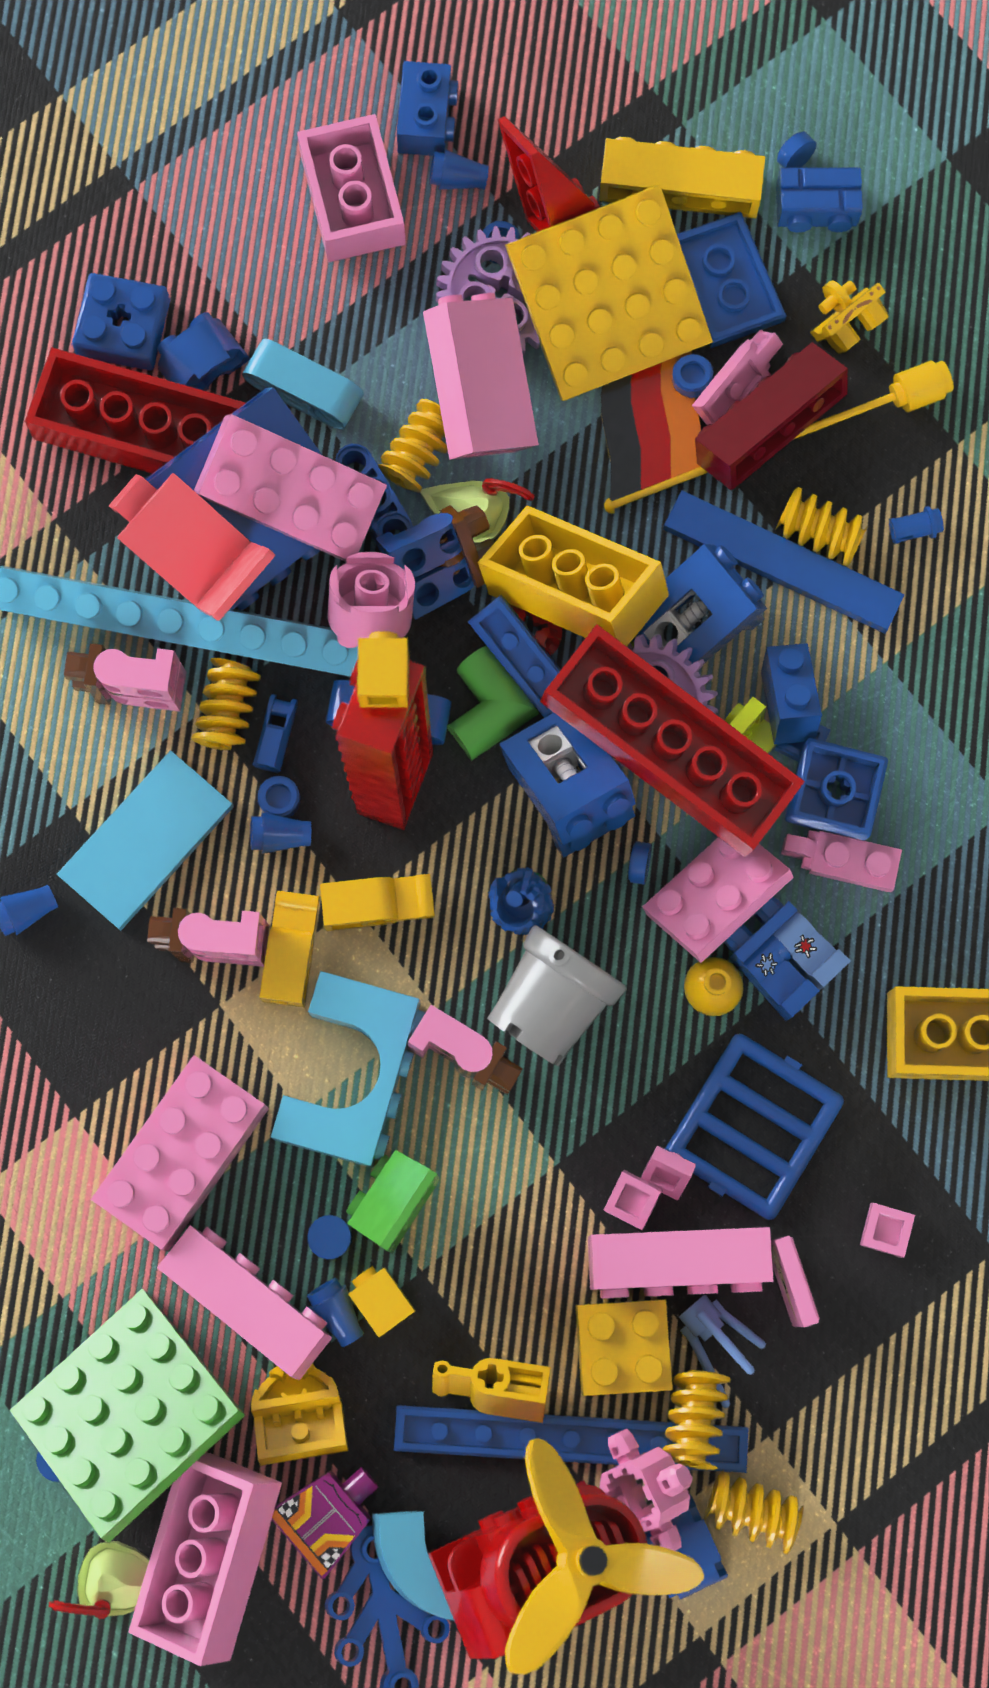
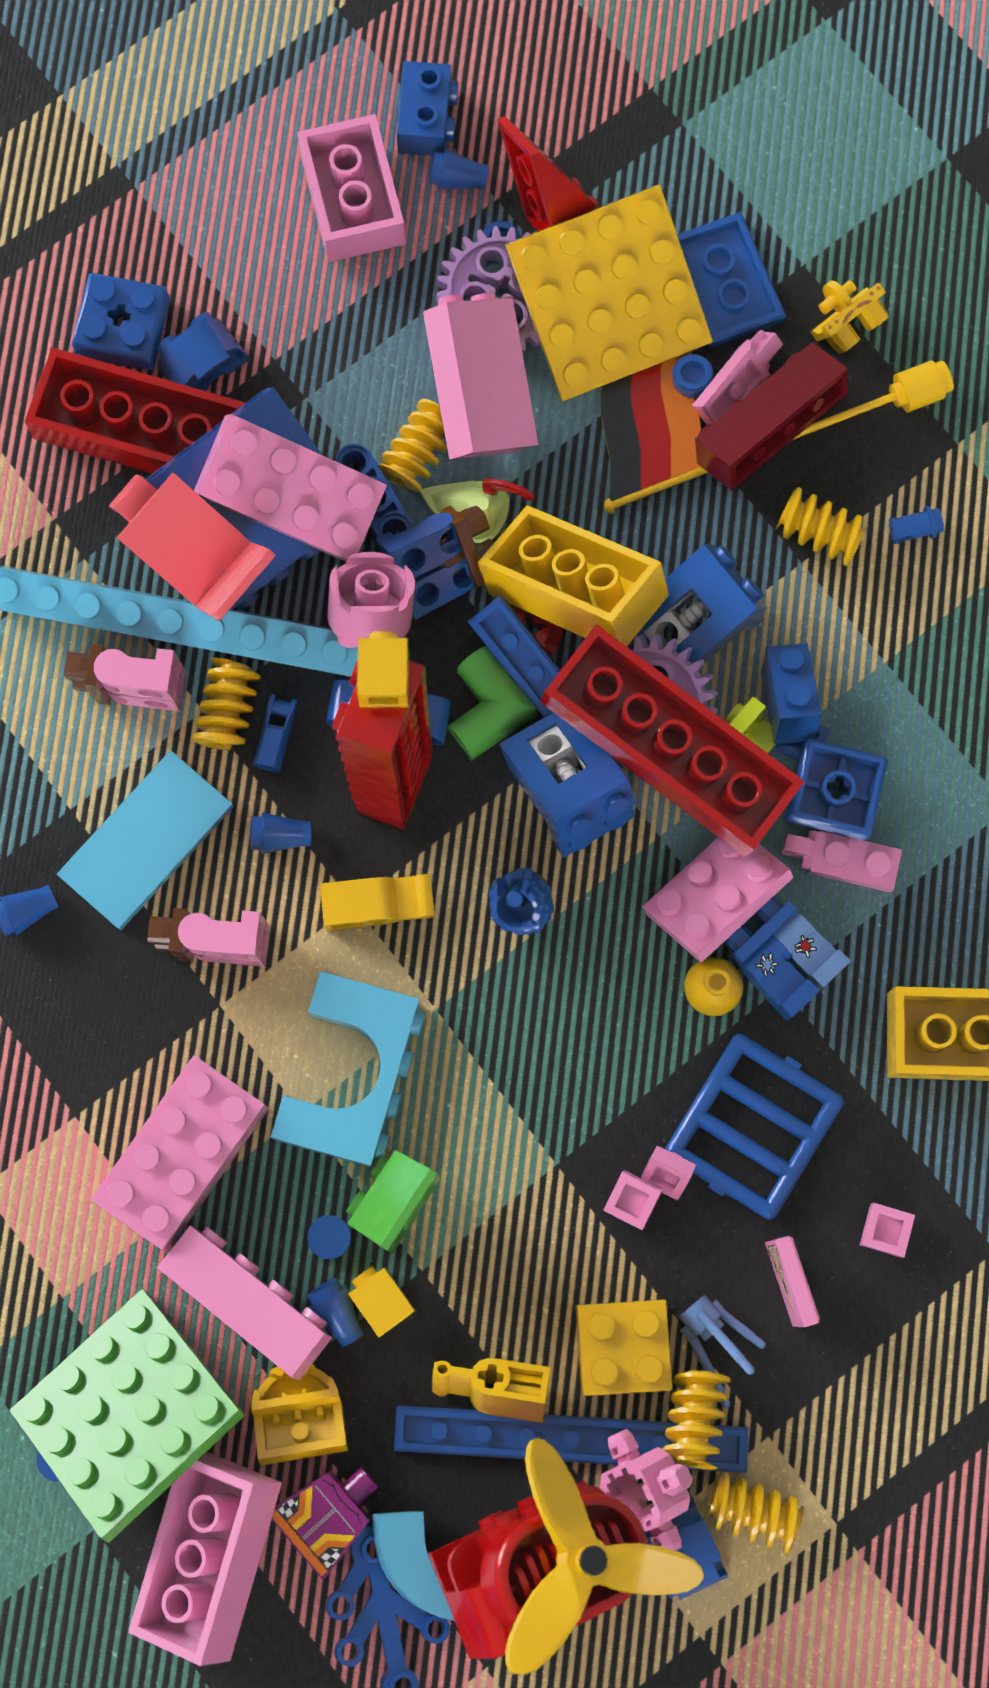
yellowish green piece [48,1541,150,1619] -> none
medium azure beam [242,339,364,430] -> none
blue tile [257,776,300,818] -> none
yellow piece [259,891,320,1008] -> none
bright pink hips [408,1005,523,1095] -> none
light grey piece [487,925,627,1067] -> none
bright pink brick [588,1227,773,1298] -> none
yellow brick [599,137,765,219] -> none
blue tile [628,841,652,885] -> none
blue tile [663,490,905,634] -> none
blue brick [776,168,863,232] -> none
blue tile [777,132,817,168] -> none

